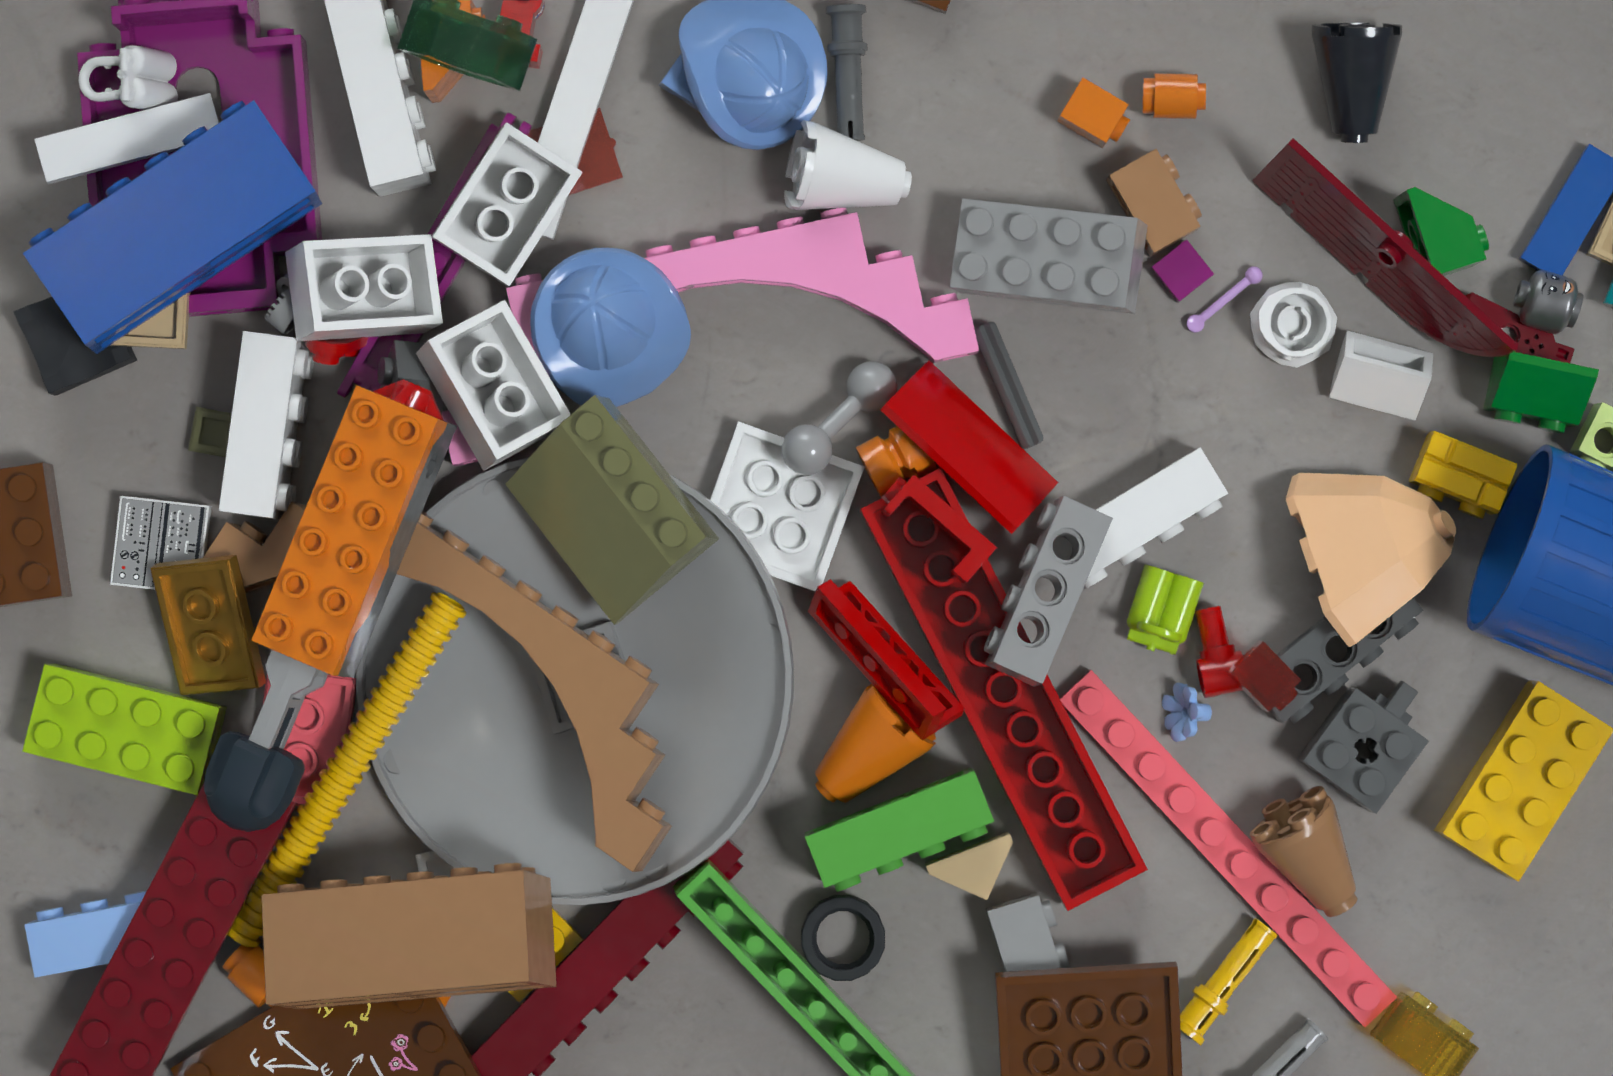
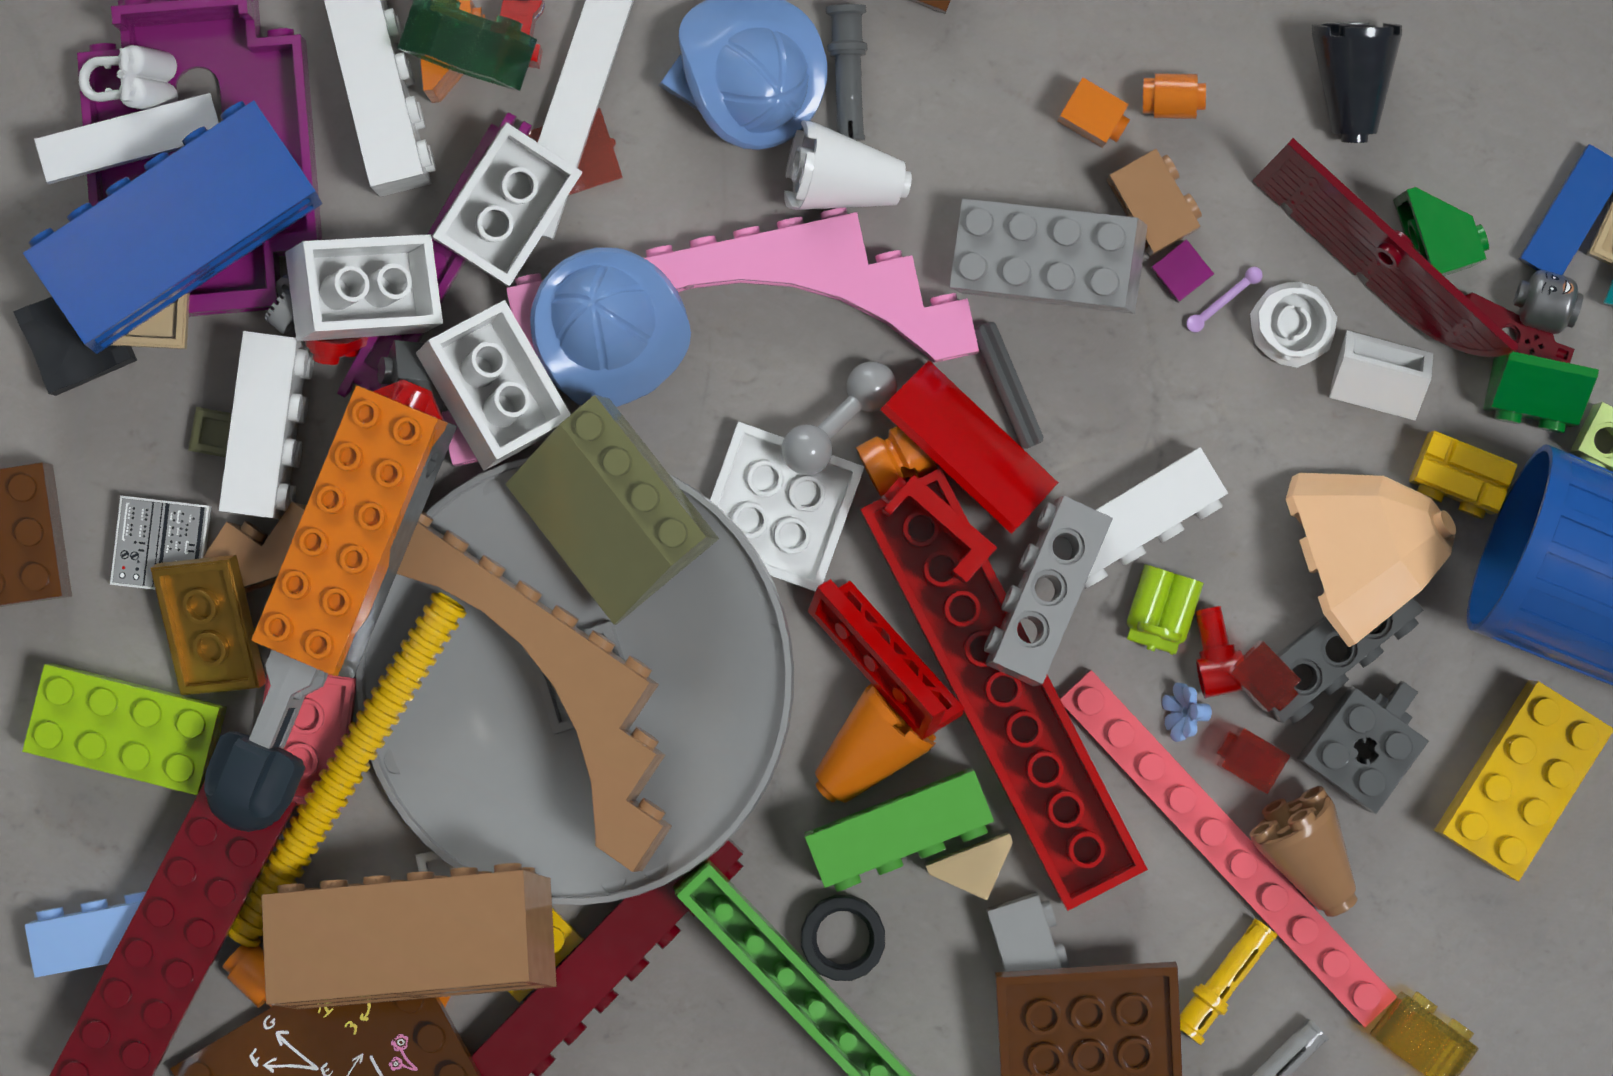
none -> clear red brick [1216,727,1290,794]

